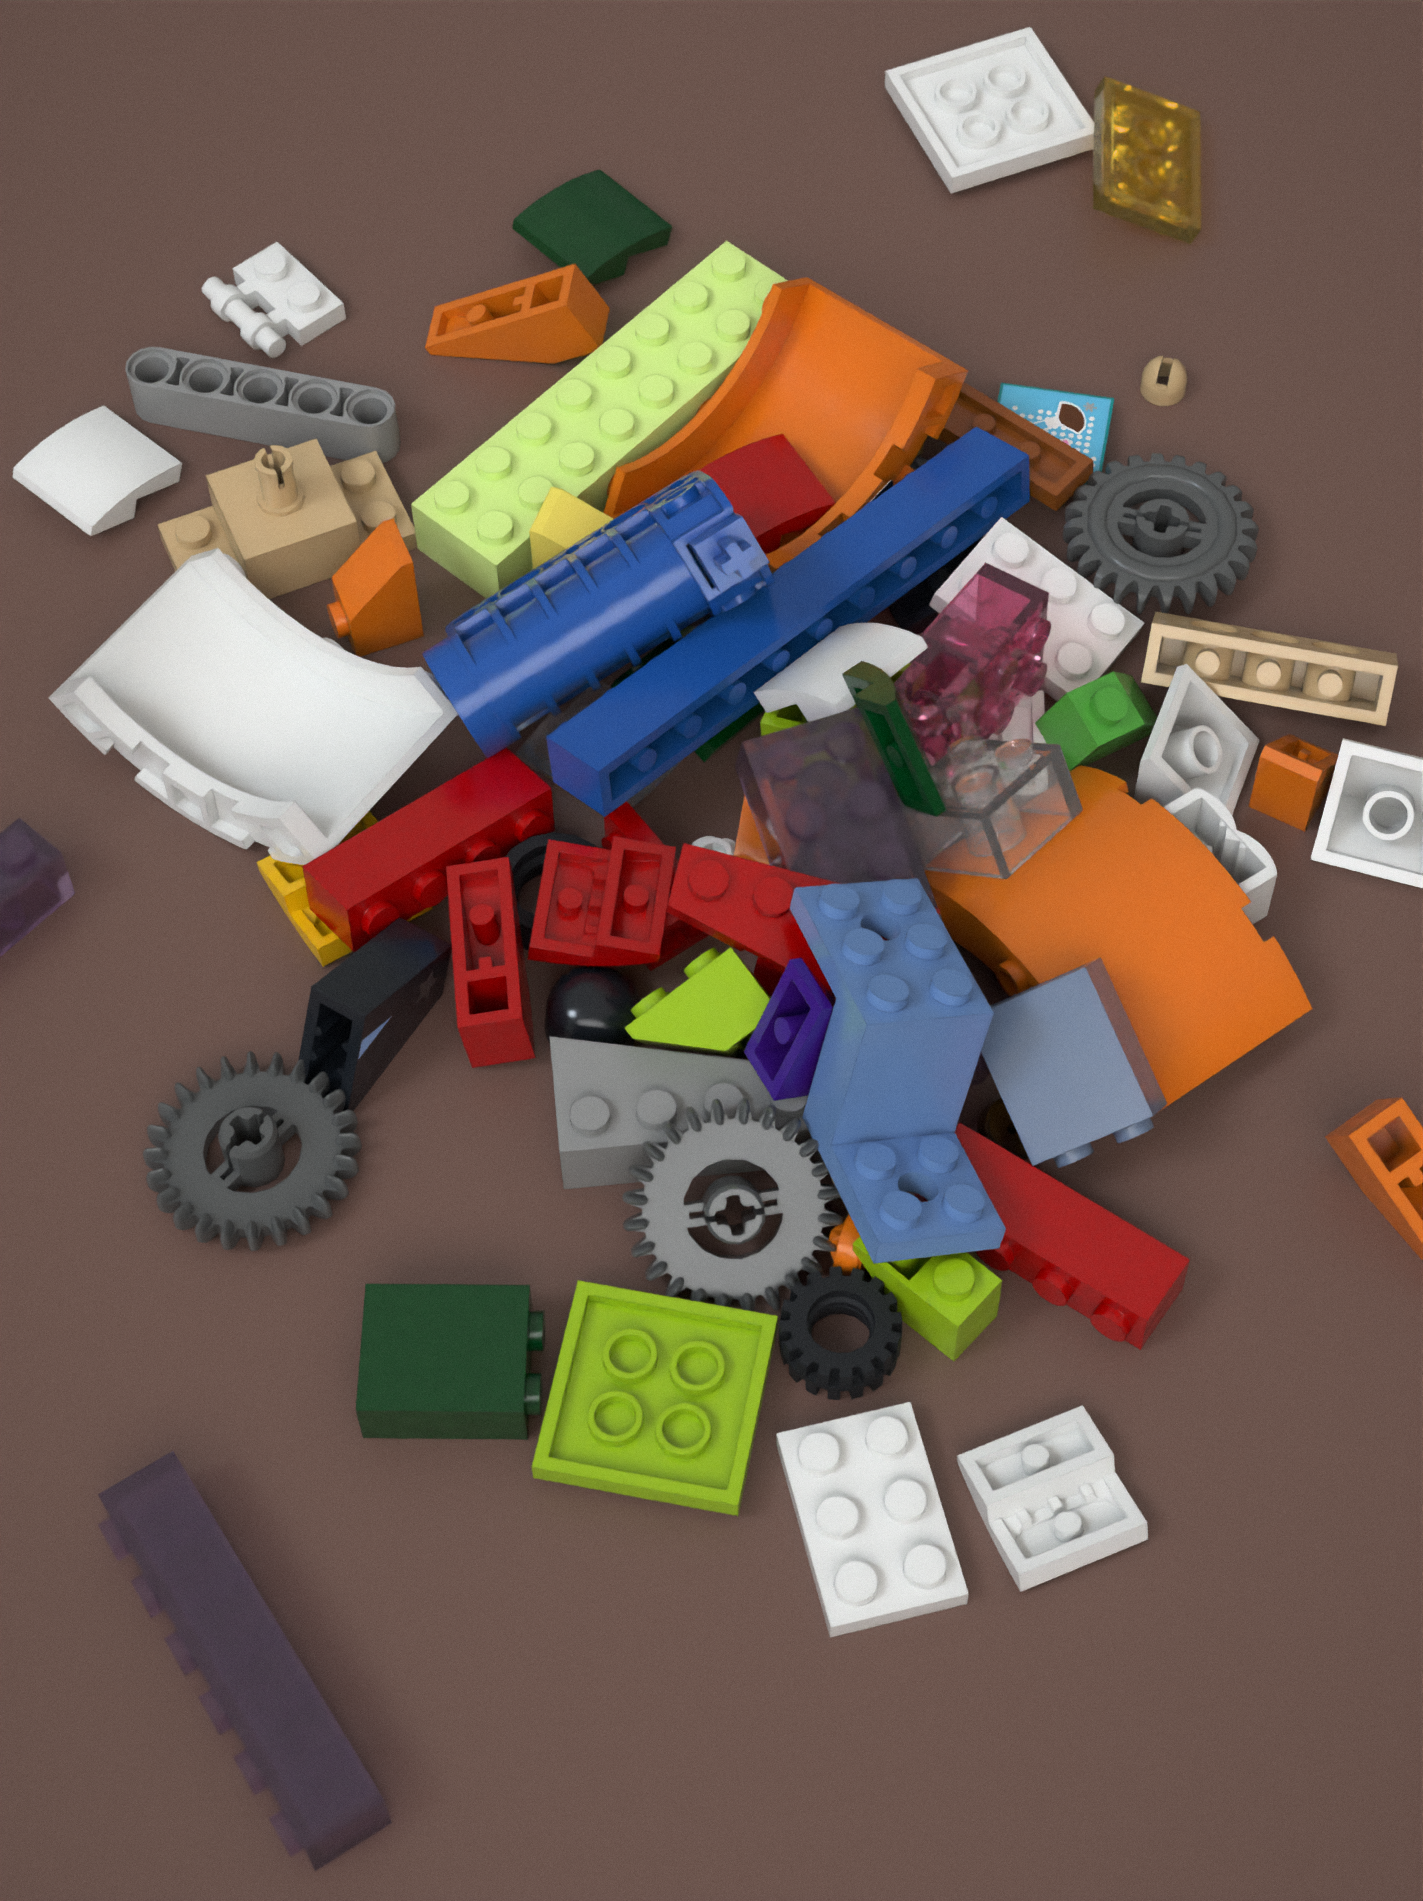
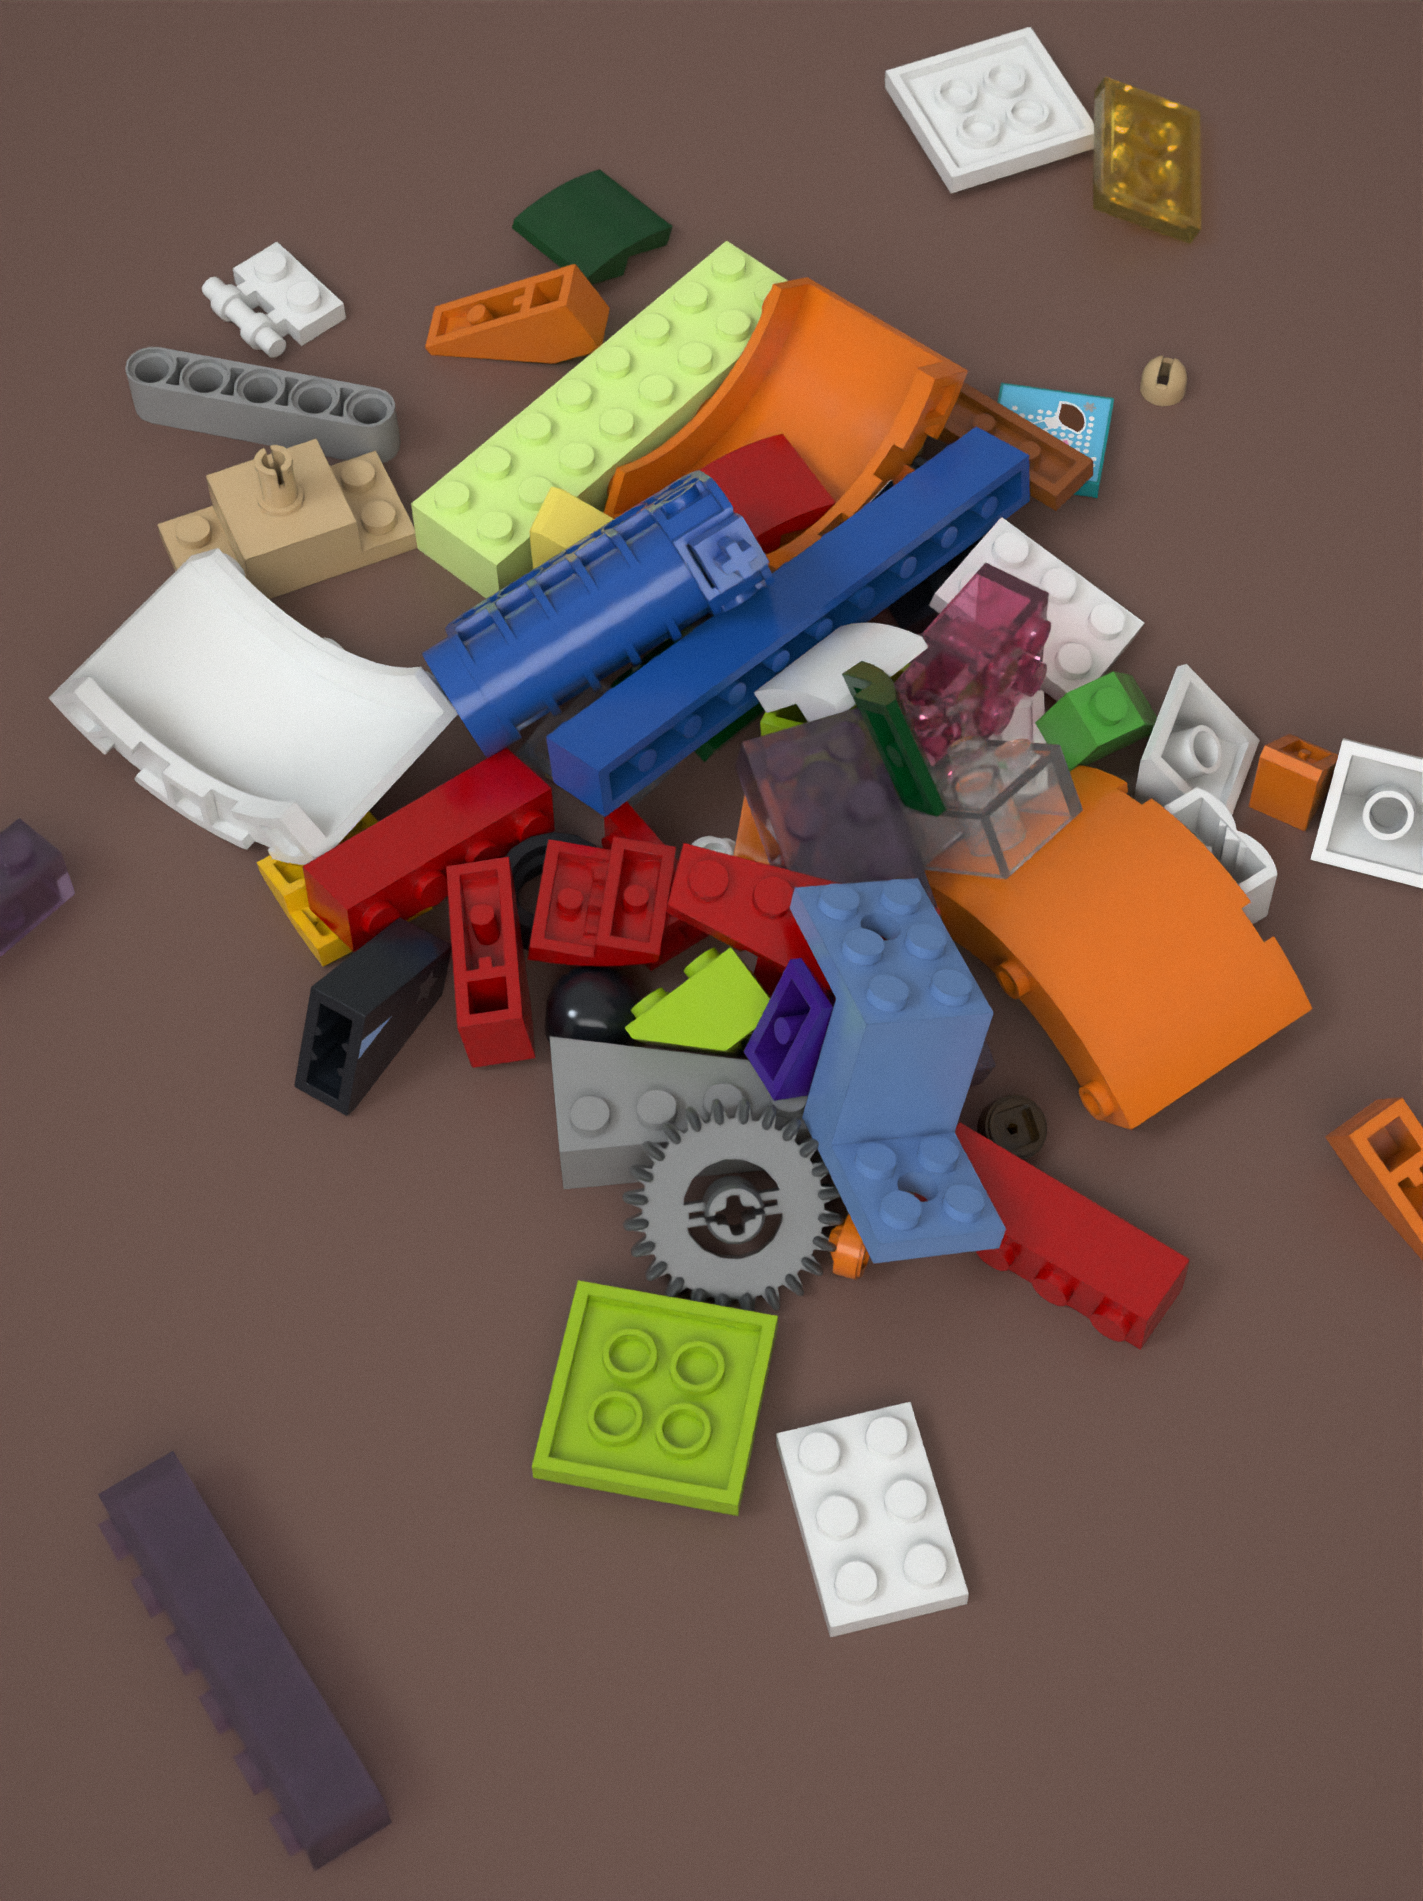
white slope [12,406,182,536] -> none
dark grey gear [143,1051,362,1251] -> none
orange slope [327,518,424,657] -> none
dark green brick [356,1284,545,1440] -> none
black tyre [779,1266,902,1400] -> none
lime slope [853,1237,1002,1362] -> none
white slope [957,1405,1148,1592] -> none
sand blue brick [981,957,1167,1168] -> none
dark grey gear [1063,453,1259,615] -> none
tan brick [1141,611,1398,726] -> none

